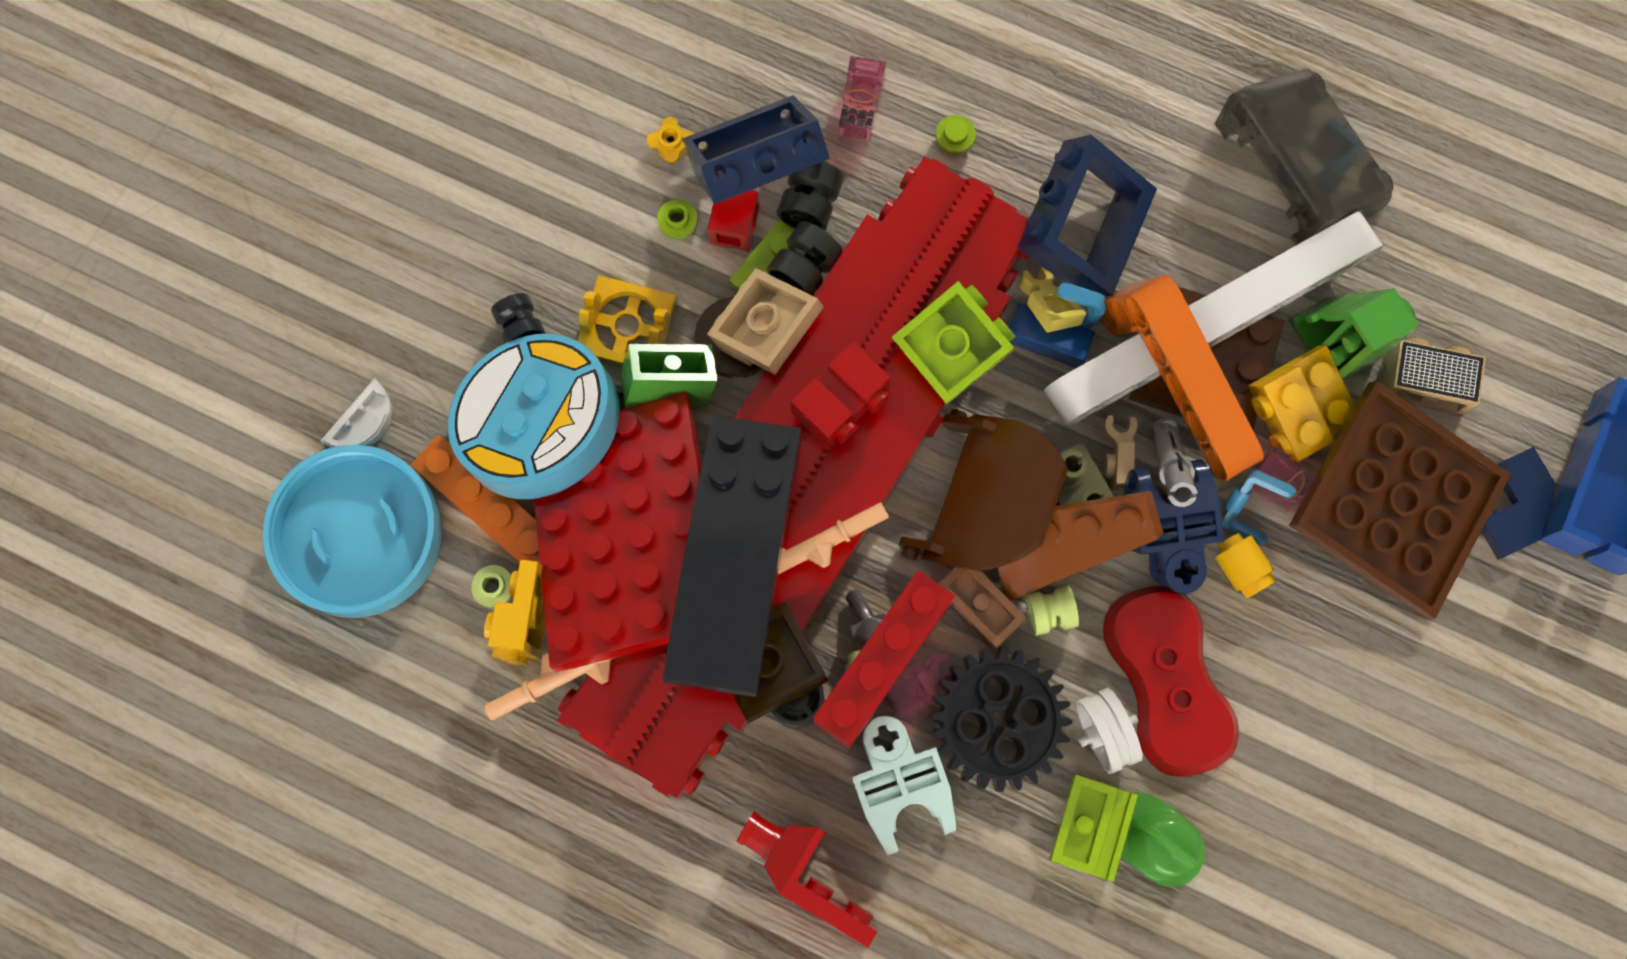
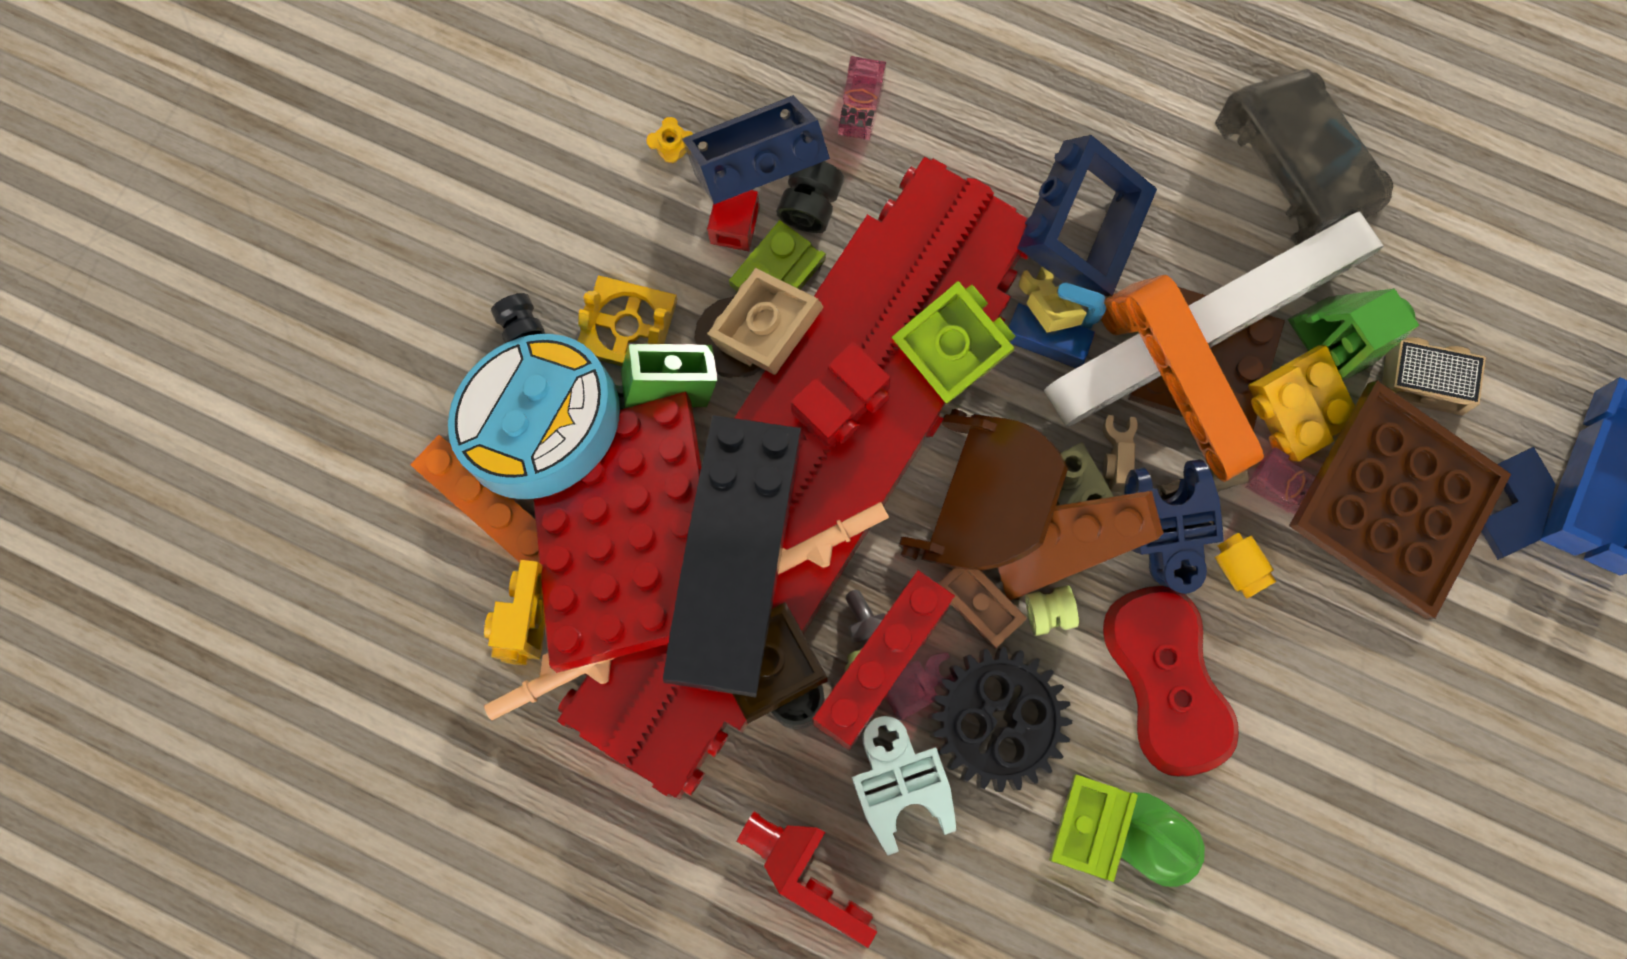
medium azure piece [263,445,443,618] -> none
white tile [320,378,393,448] -> none
yellowish green plate [471,565,512,608] -> none
lime plate [657,199,698,239] -> none
pearl dark grey wheel [766,221,843,296] -> none
lime plate [935,115,976,155] -> none
white wheel [1076,687,1142,774] -> none
light grey pin [1151,418,1198,507] -> none
dark azure piece [1222,470,1296,545] -> none

